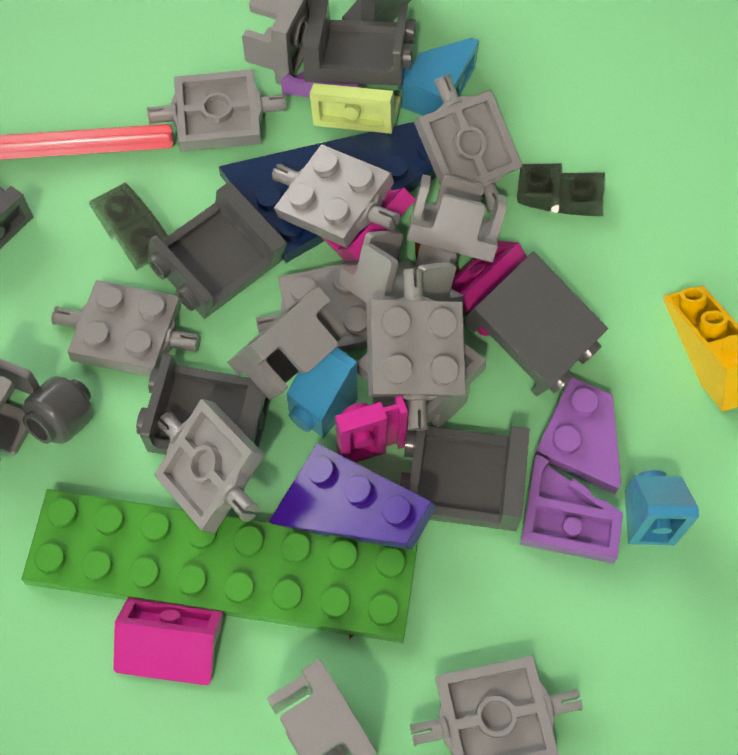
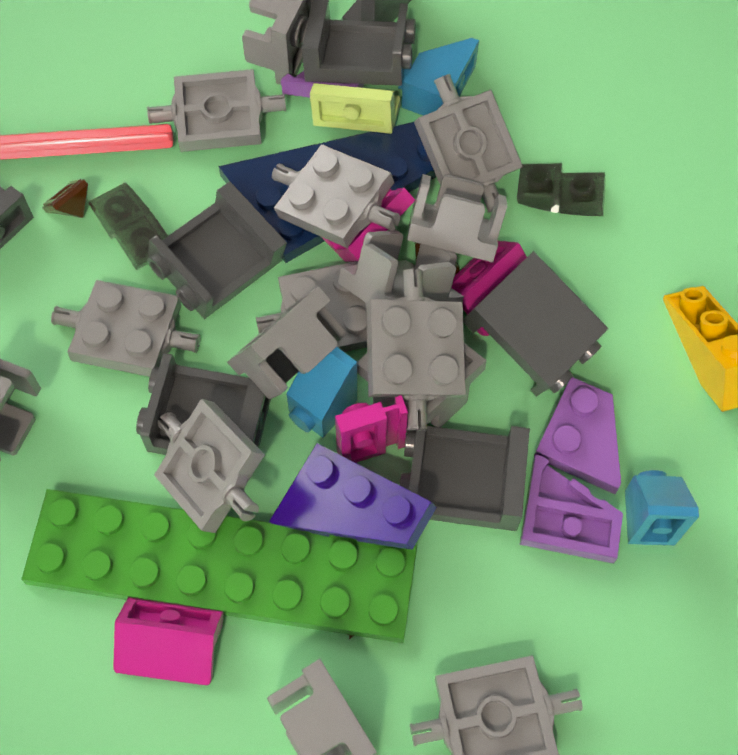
dark grey head [23,376,93,444] -> none
none -> reddish brown slope [42,179,88,218]

